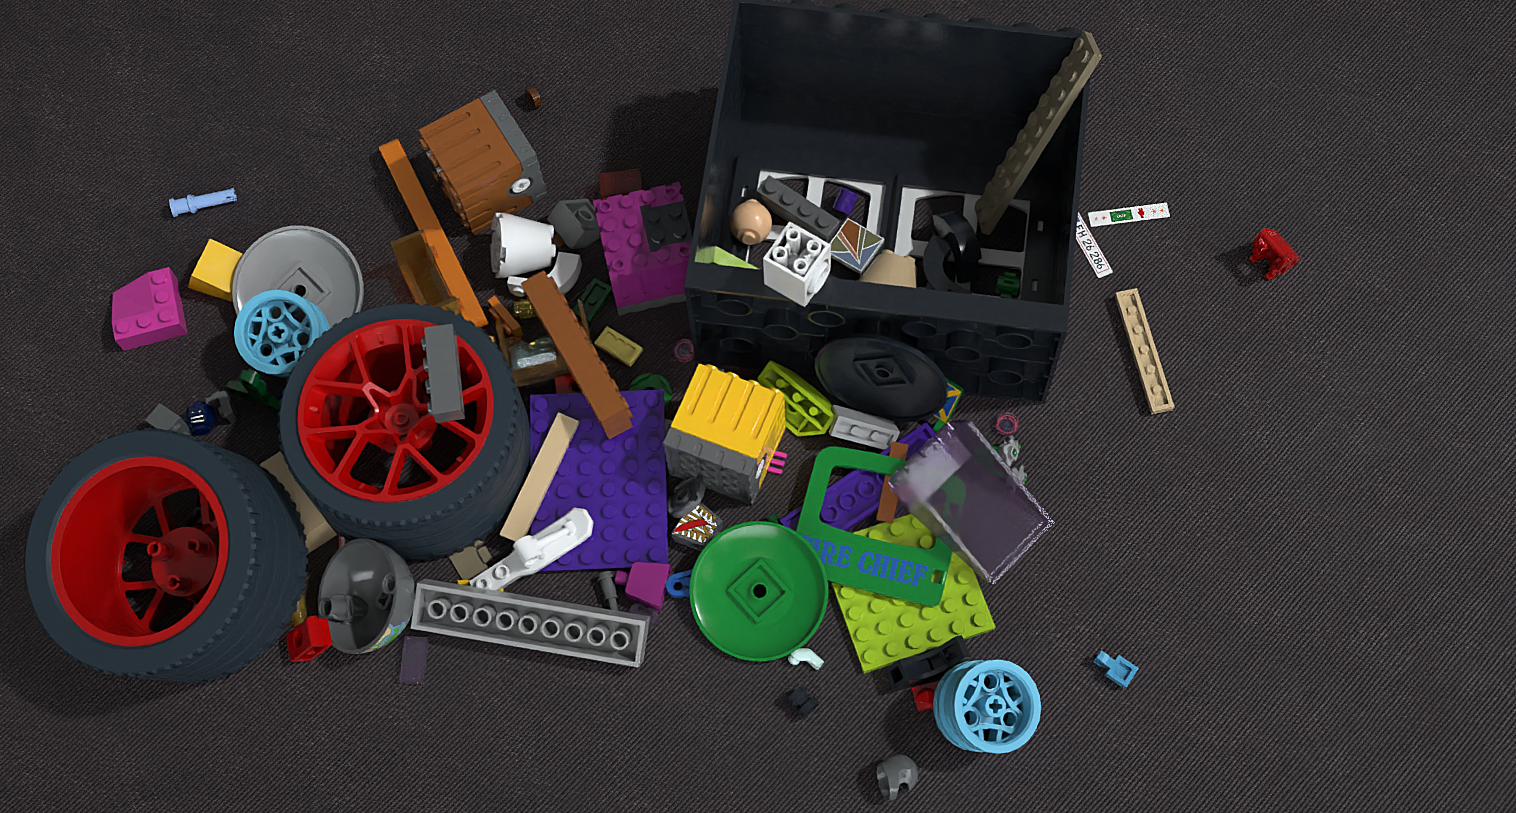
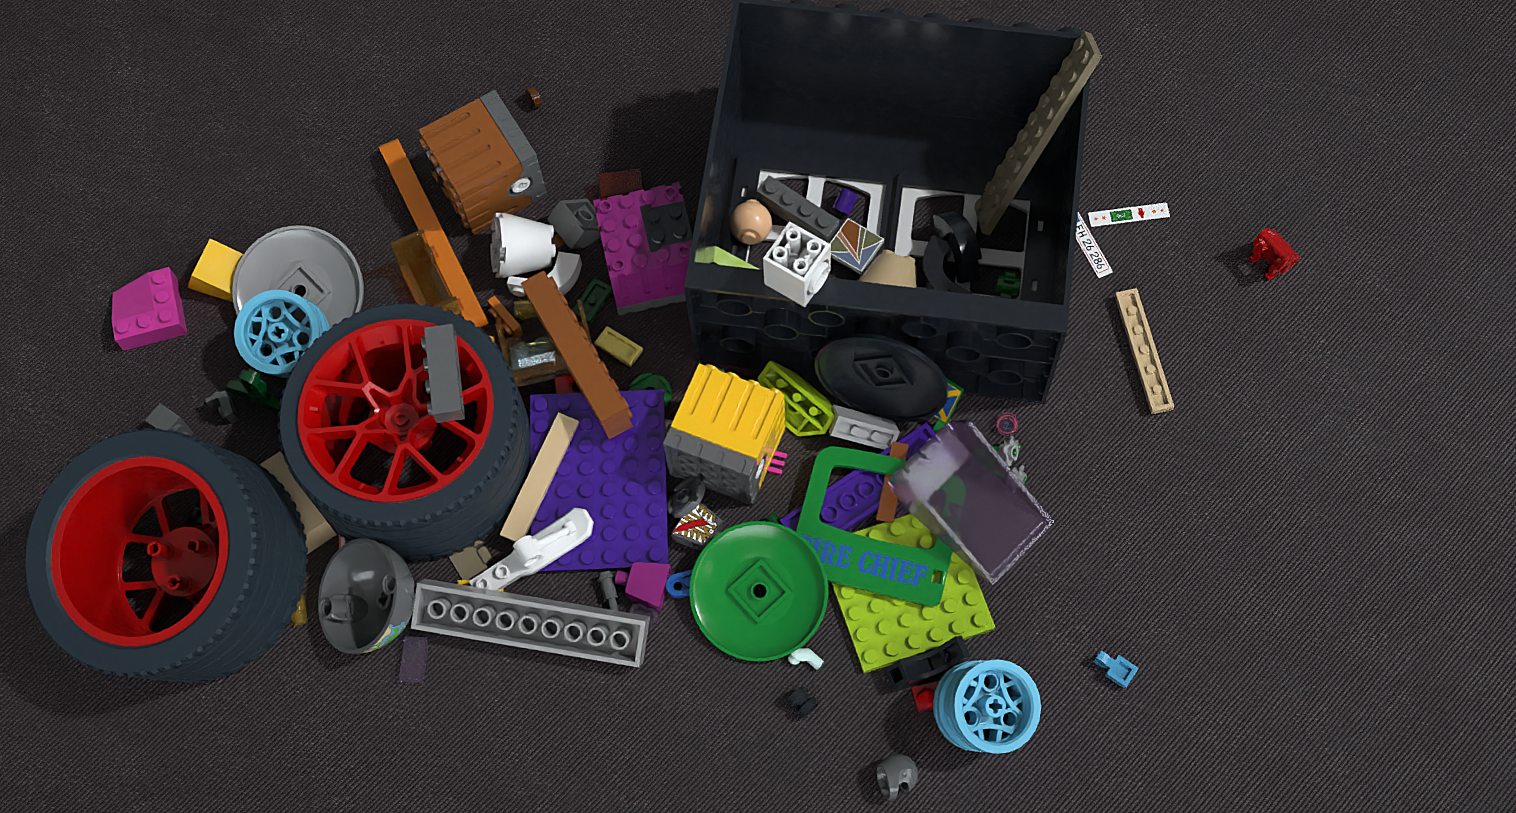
light blue pin [169,188,237,217] -> none
clear blue head [185,401,216,435] -> none
red brick [286,616,332,662] -> none
tile [674,339,695,362] -> none

